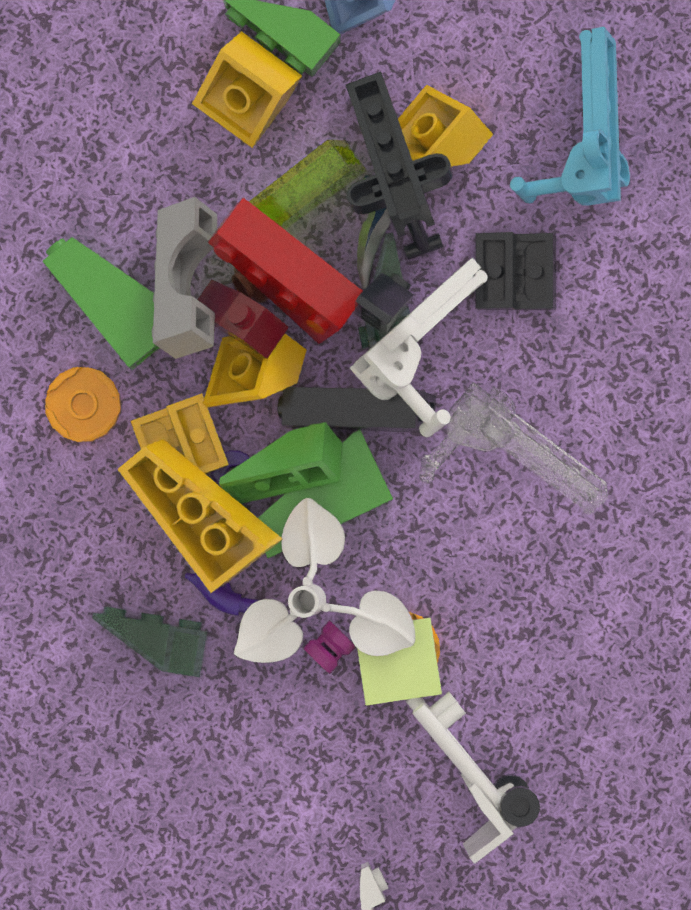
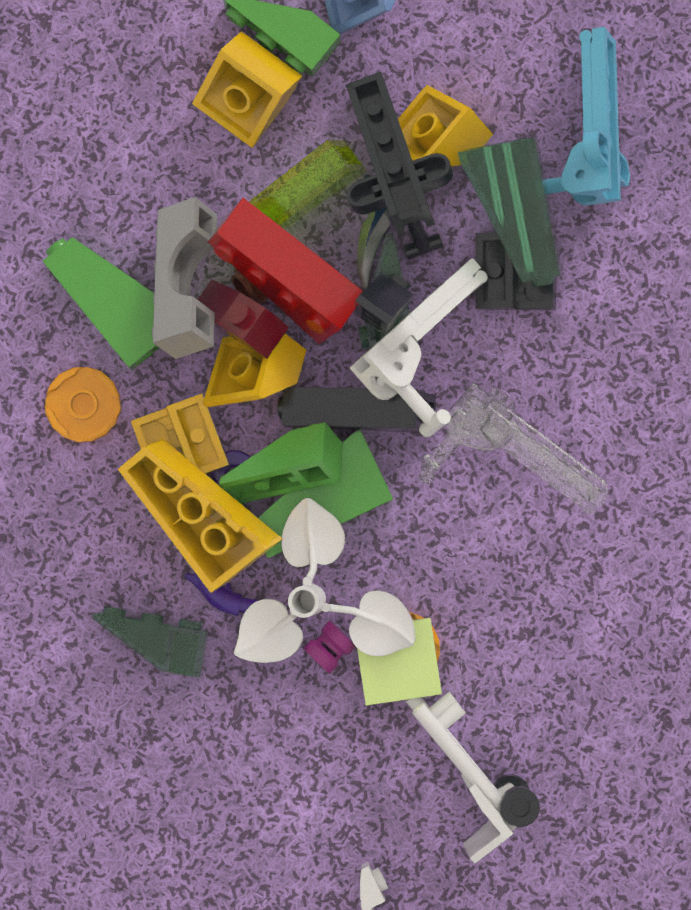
none -> clear green slope [458,136,562,287]

